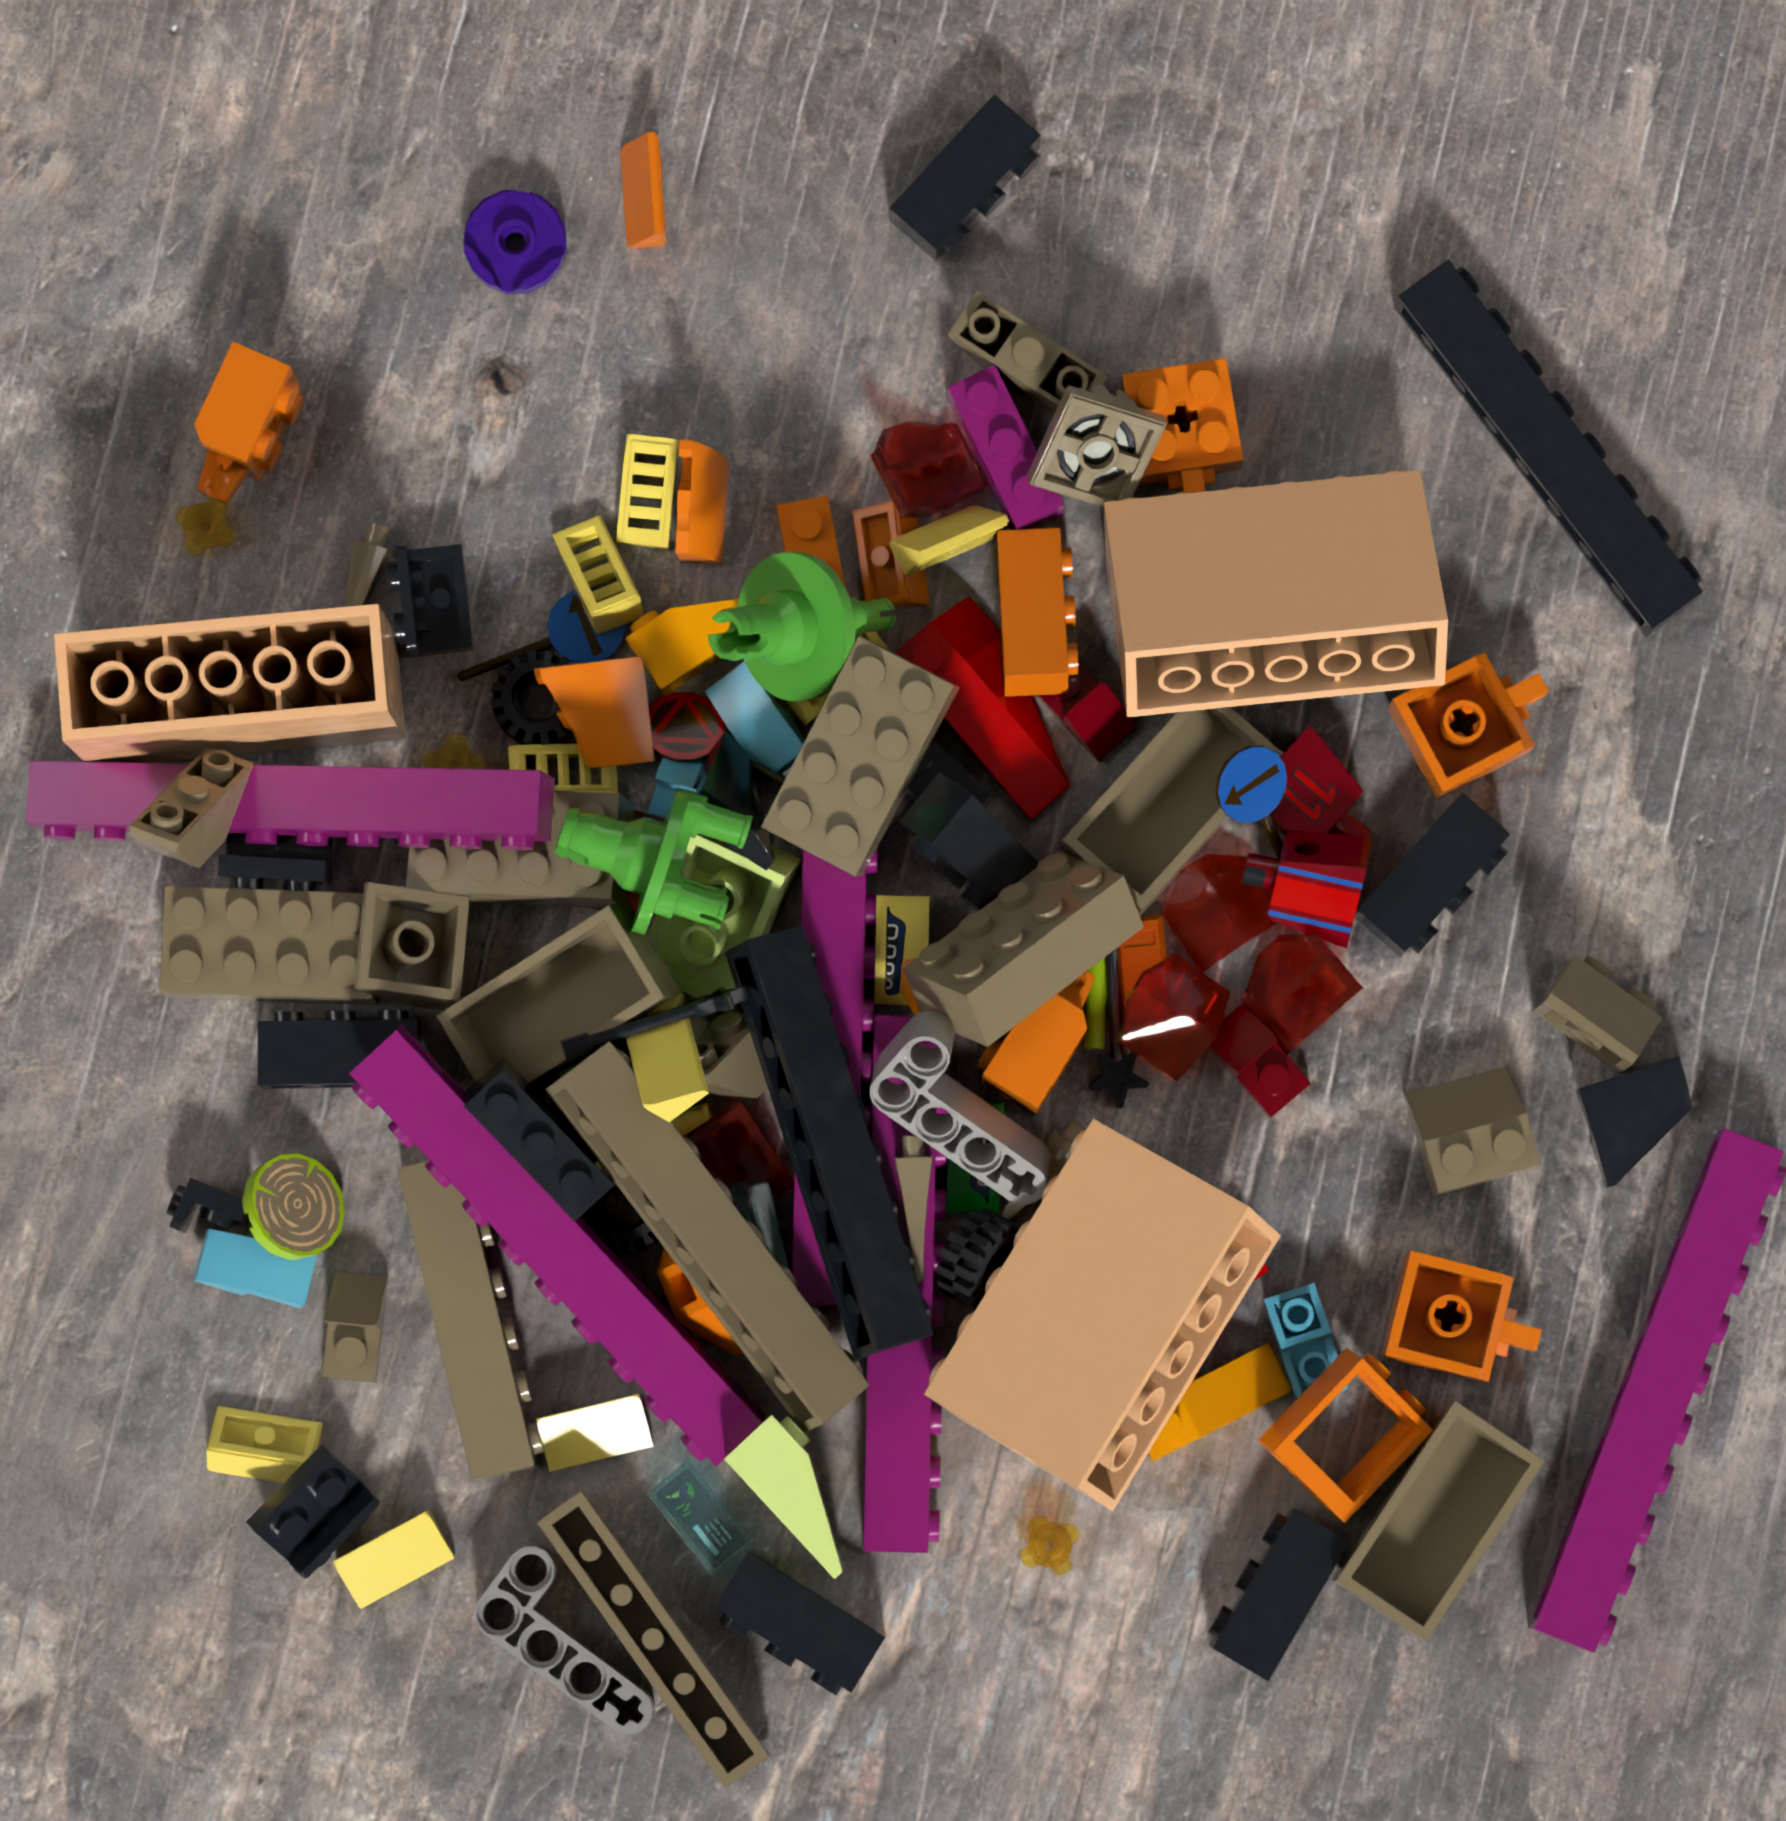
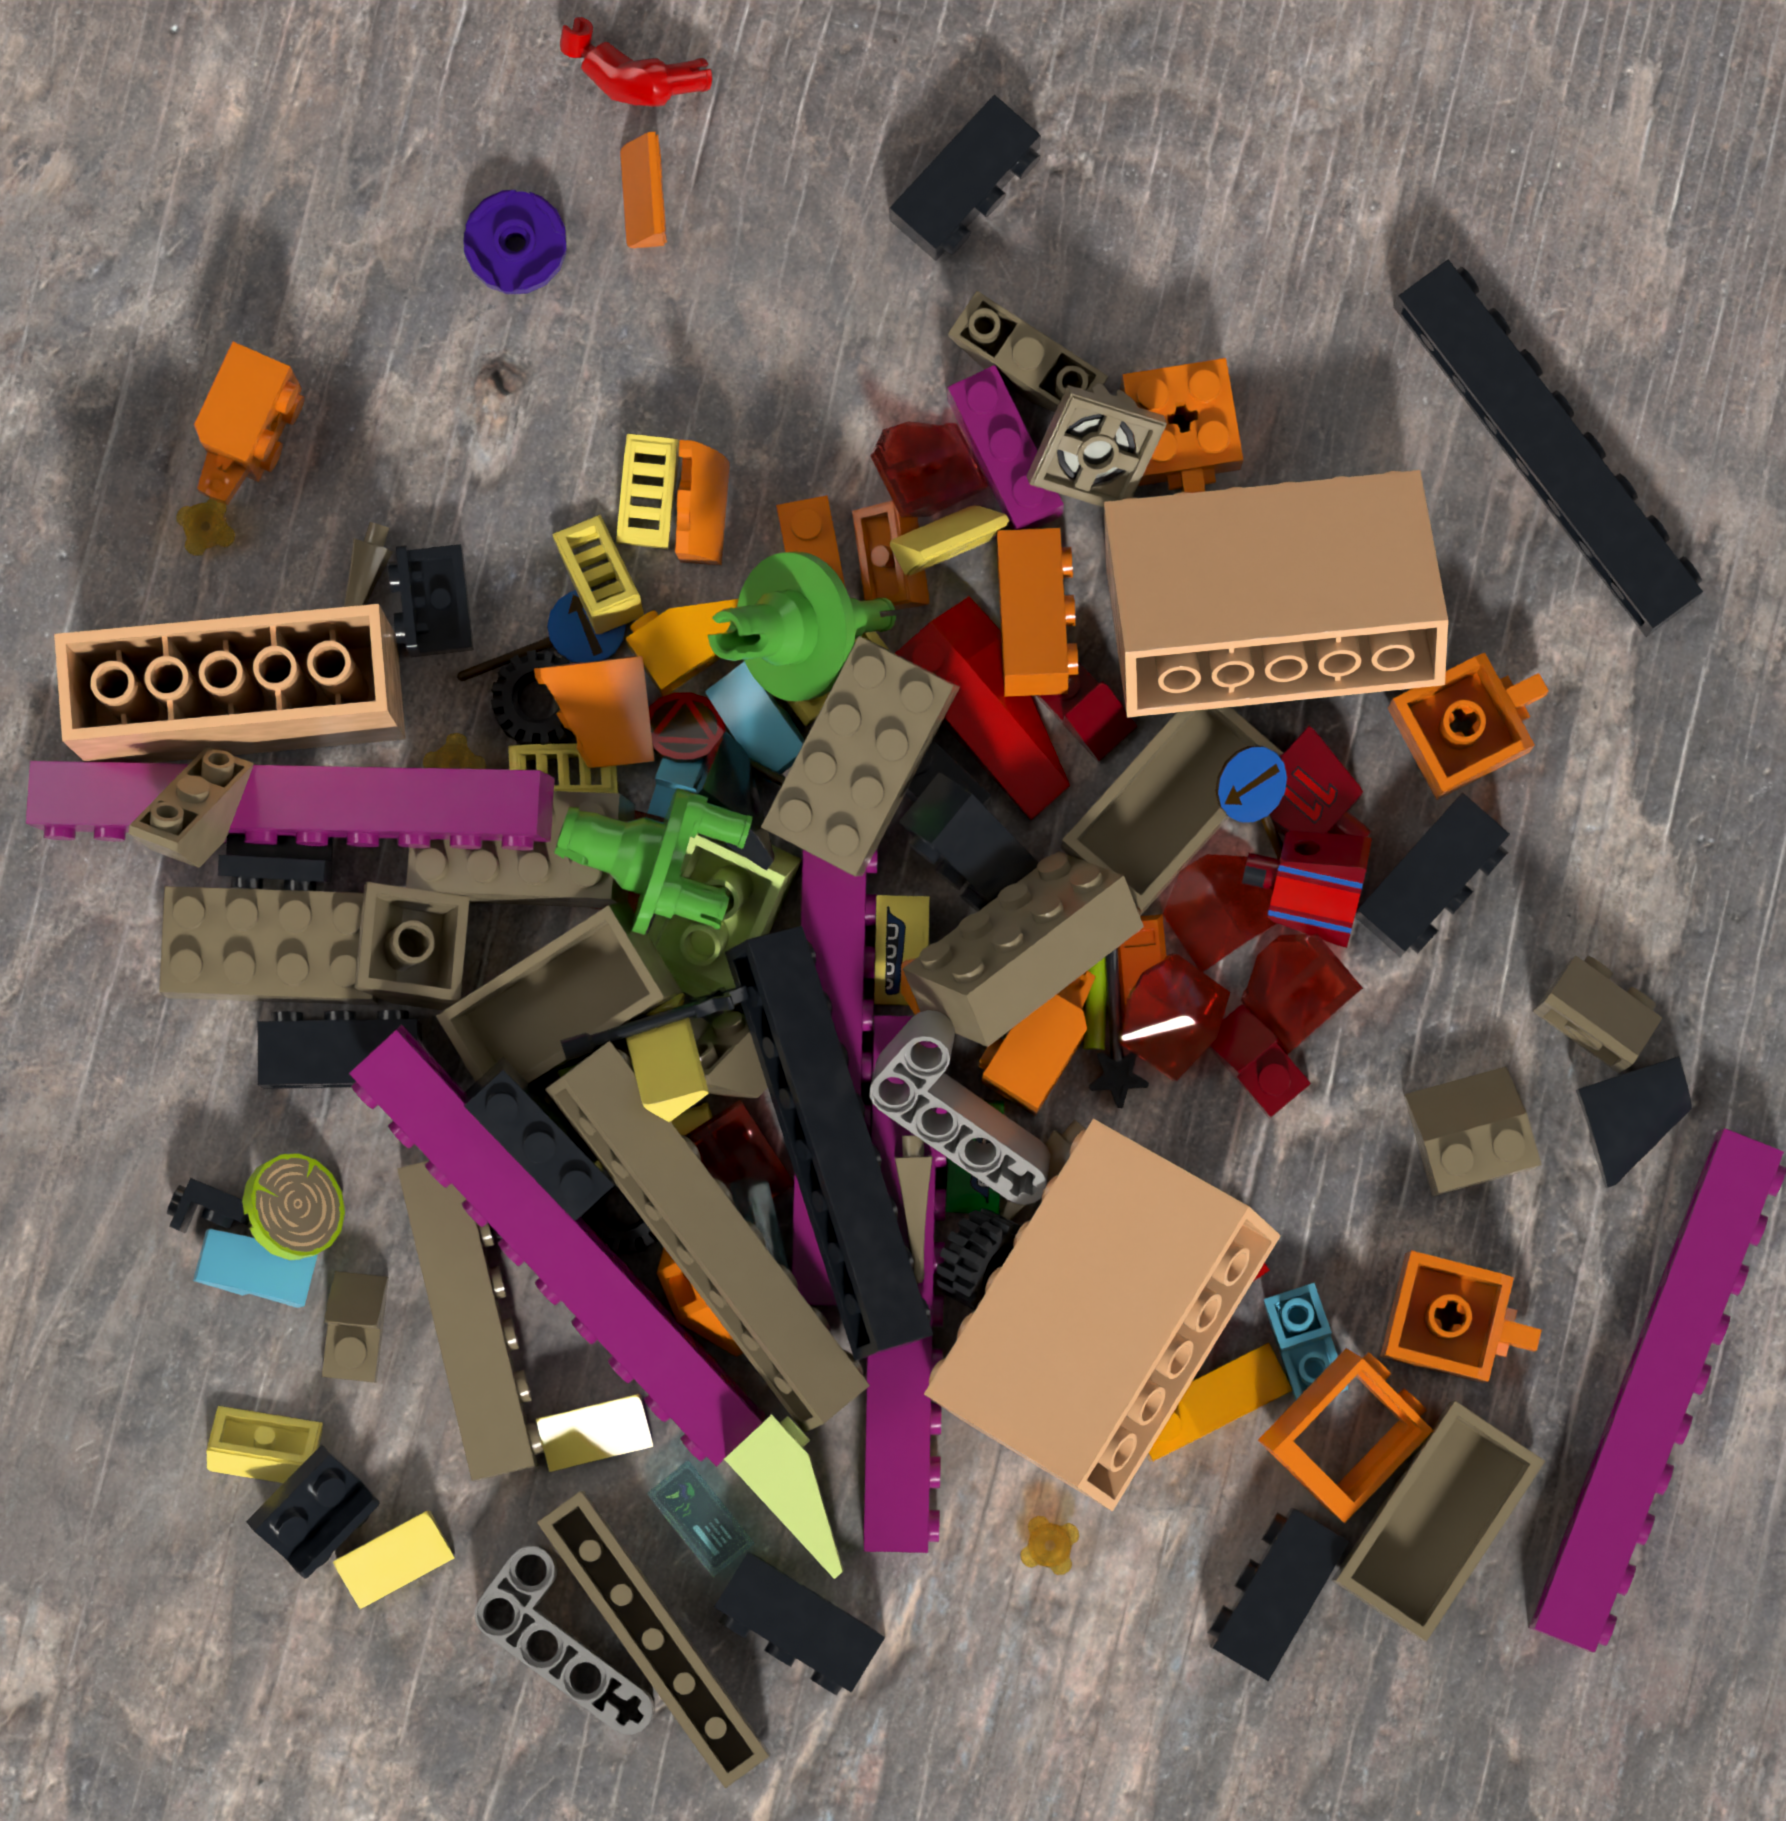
none -> red arm [560,17,712,107]

